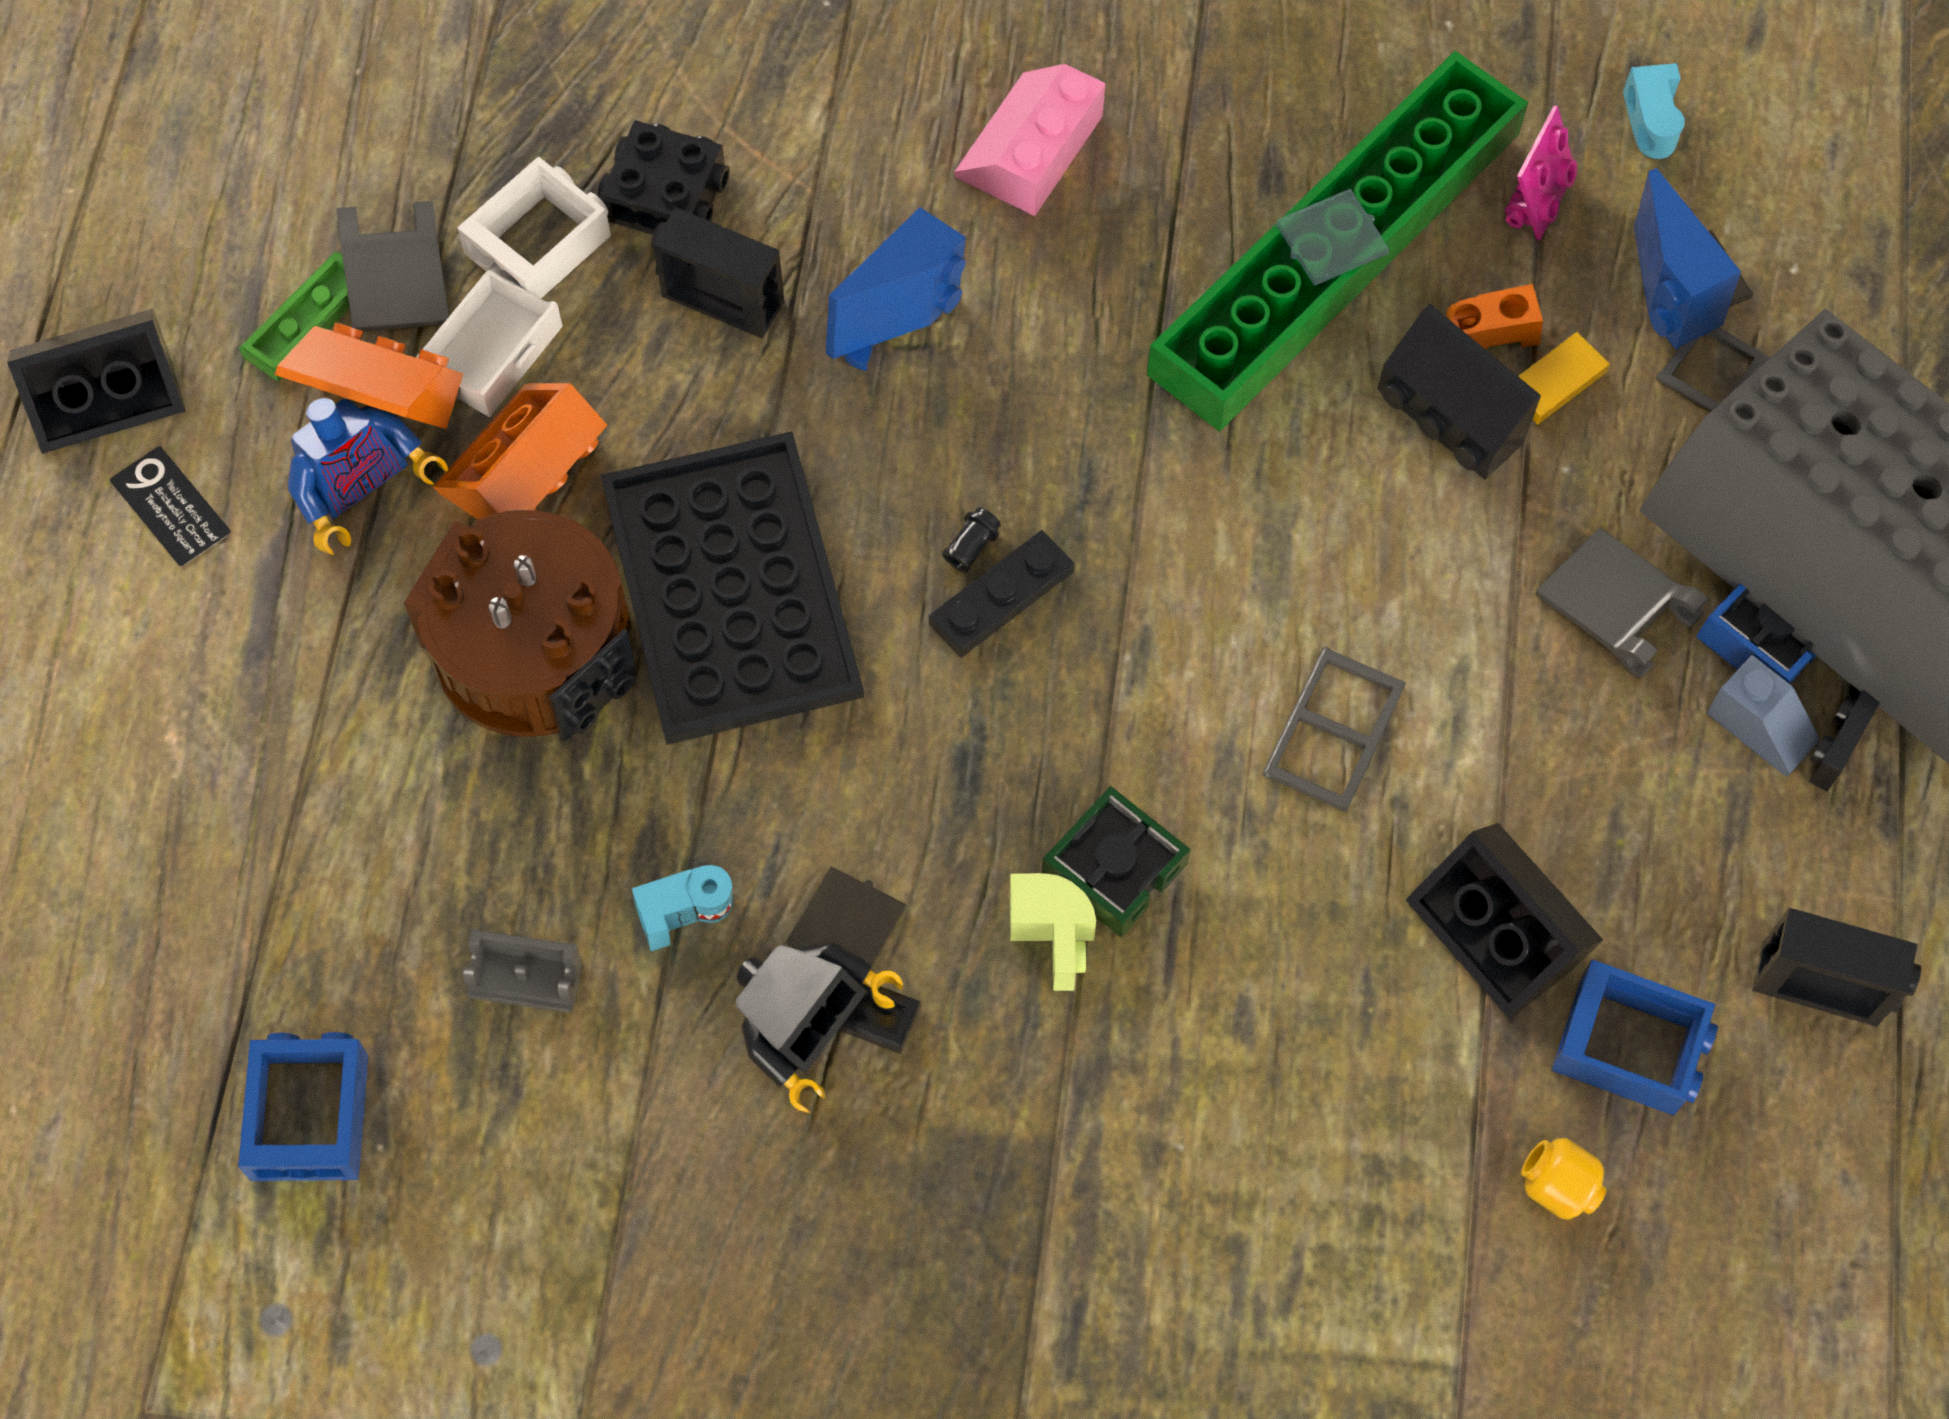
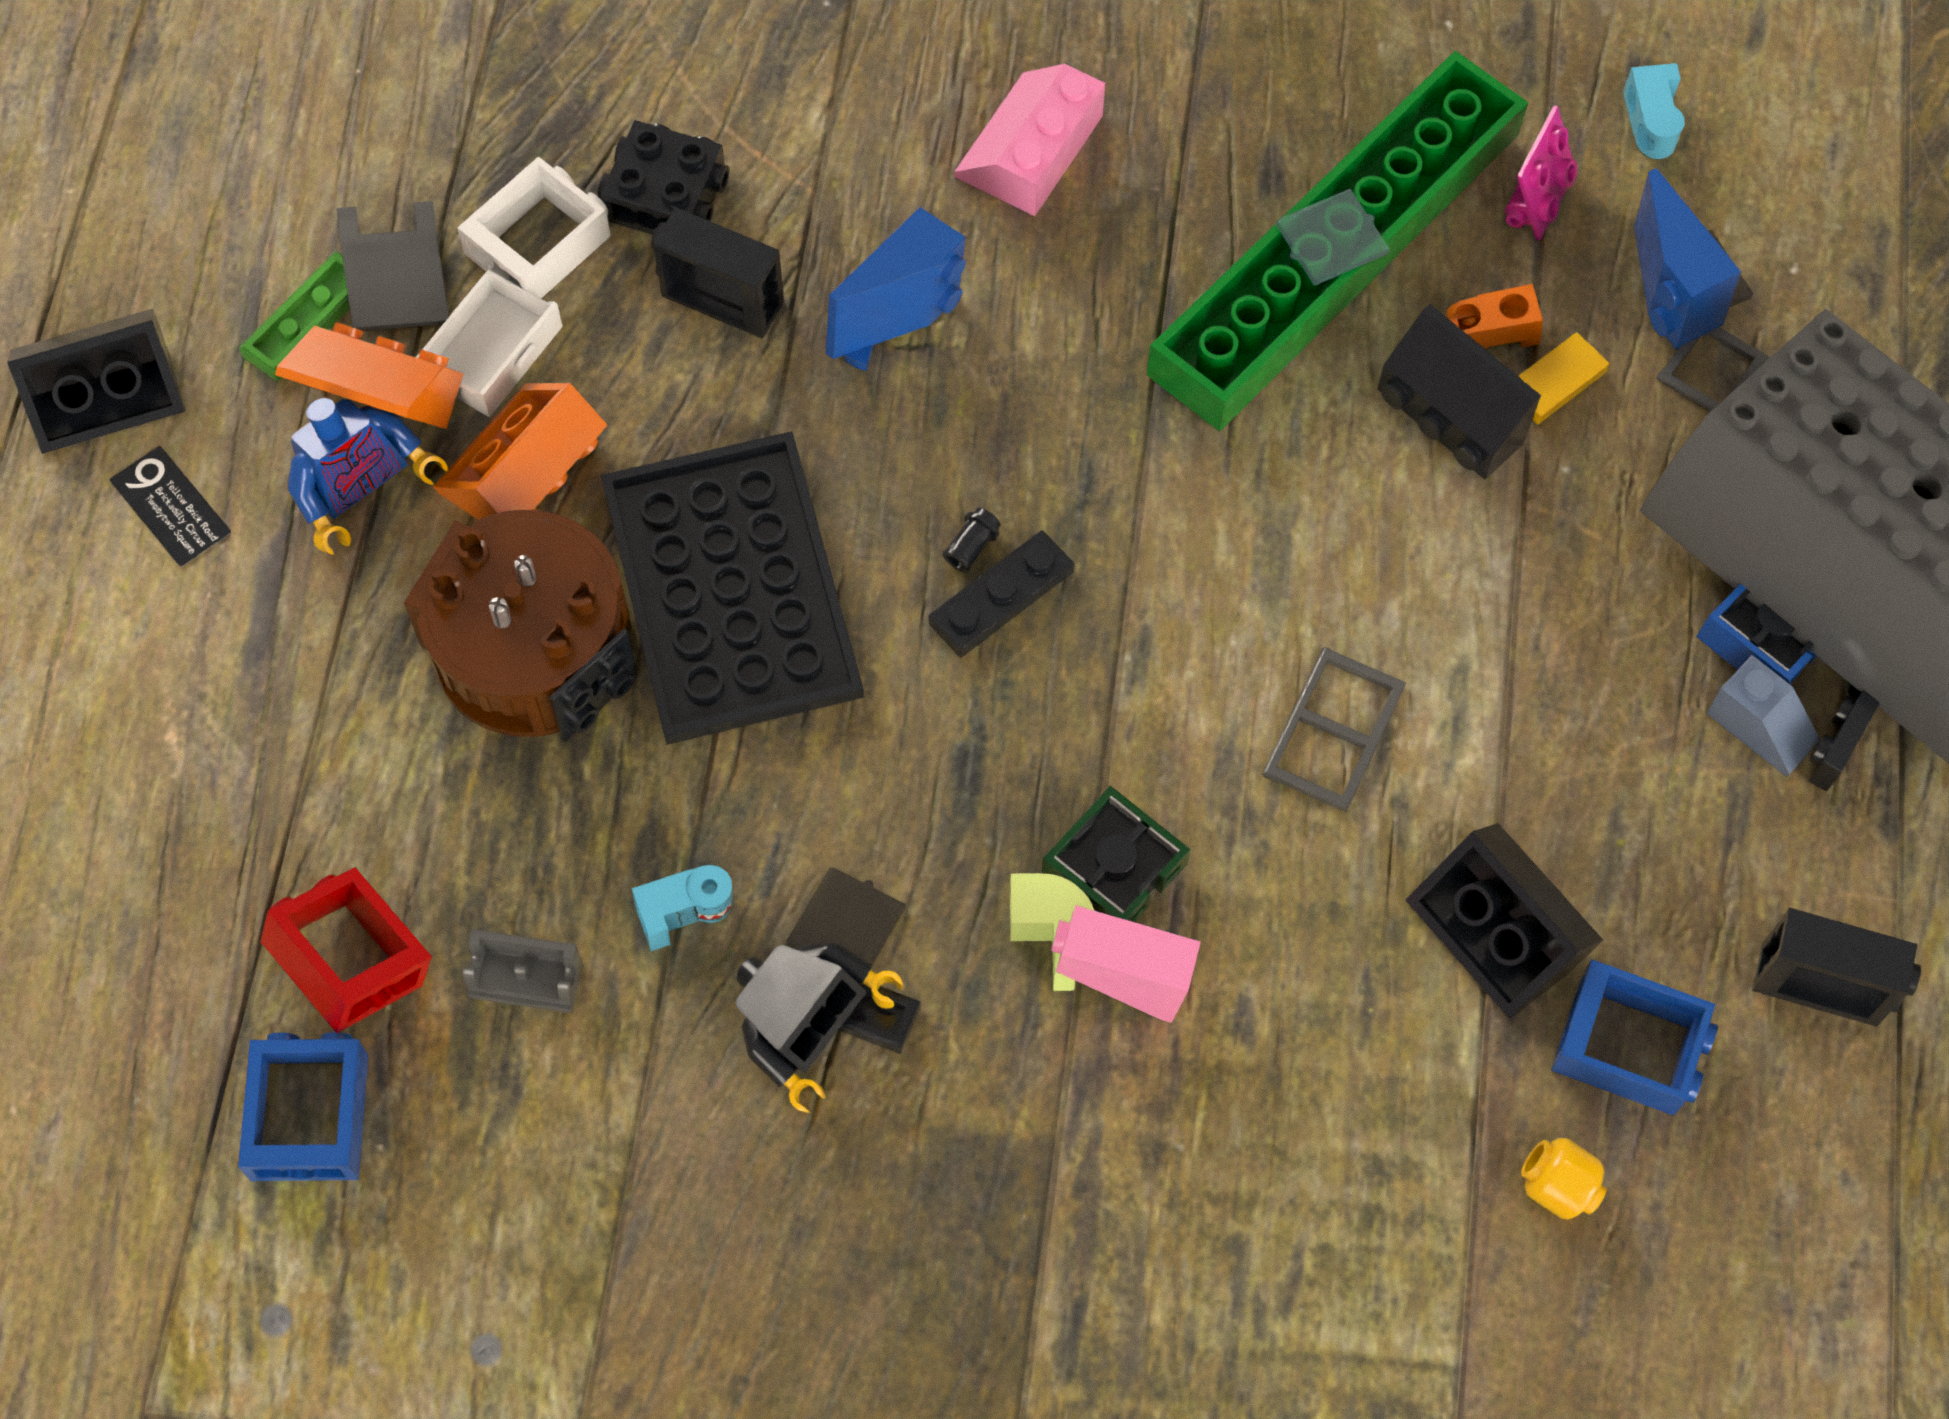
dark grey flag [1536,528,1708,679] -> none
none -> red window [260,867,432,1034]
none -> bright pink slope [1051,906,1201,1023]

